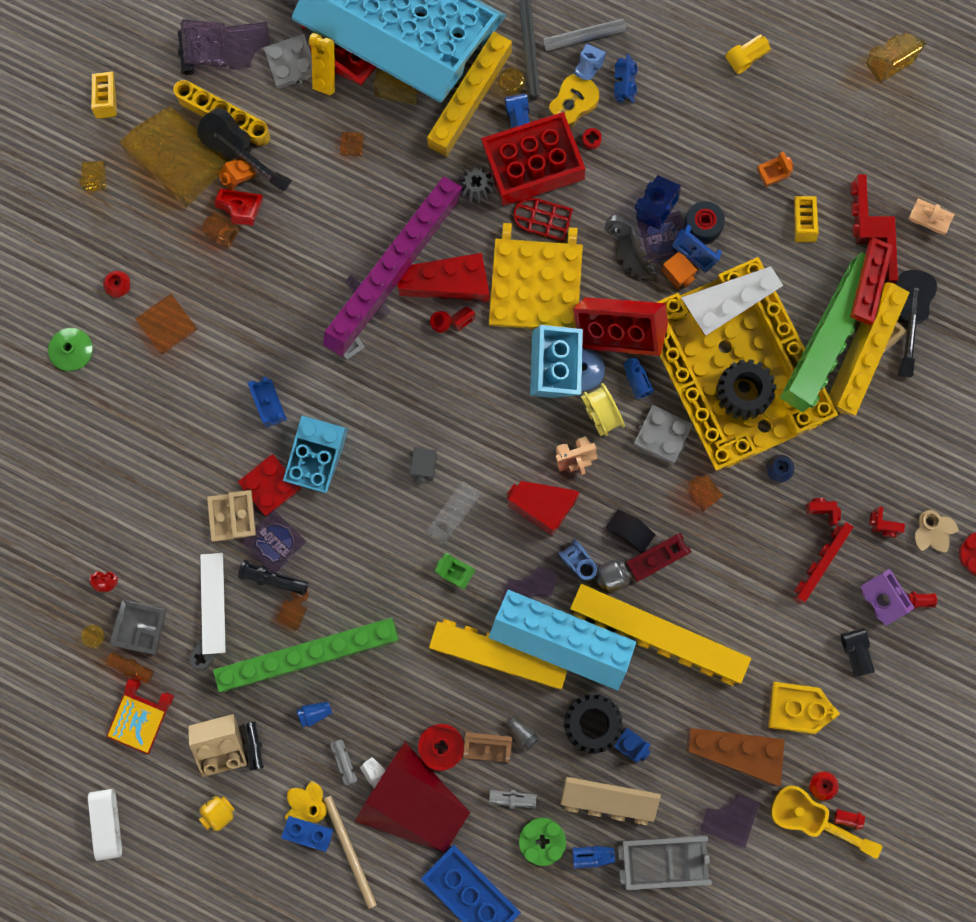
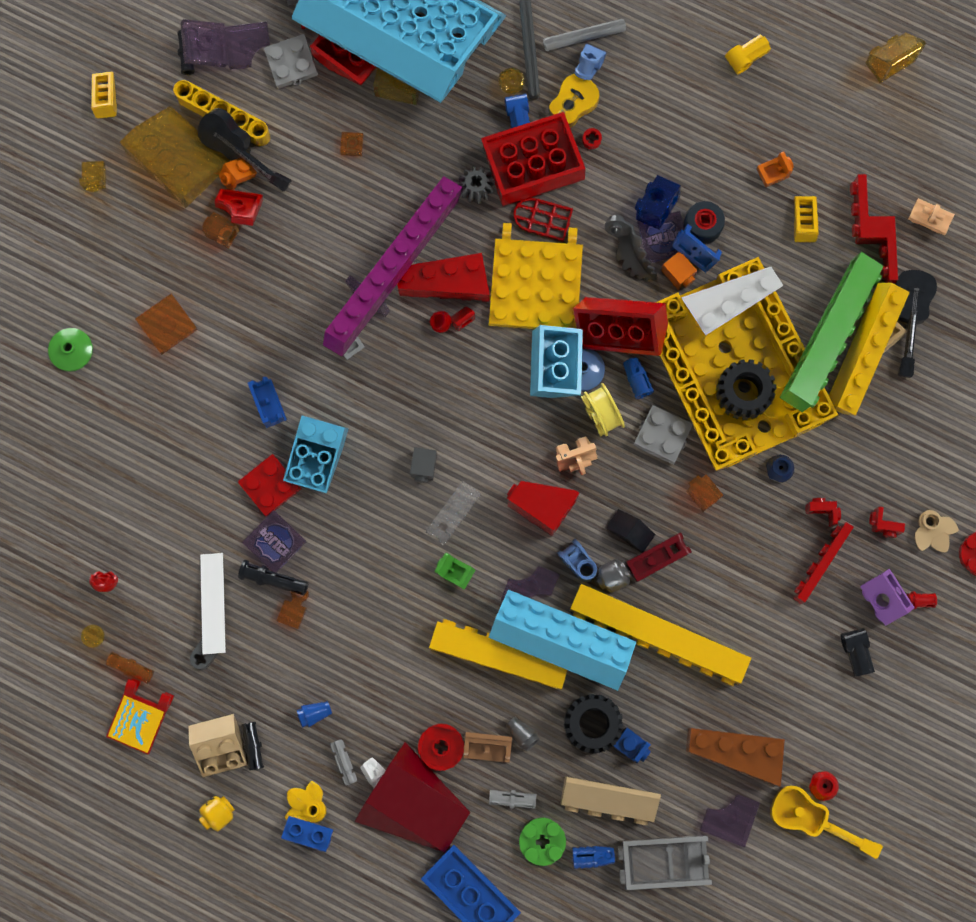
white beam [88,789,122,861] -> none
red plate [103,270,130,298] -> none
flat silver plate [110,599,167,655] -> none
tan slope [207,490,256,542] -> none
bright green brick [213,618,400,693] -> none
yellow plate [309,33,335,95] -> none
tan piece [323,796,377,909] -> none
yellow brick [427,31,512,157] -> none
blue hinge [614,54,638,103] -> none
yellow tile [768,682,840,734] -> none
red pin [834,809,865,830] -> none
red plate [850,237,893,325] -> none

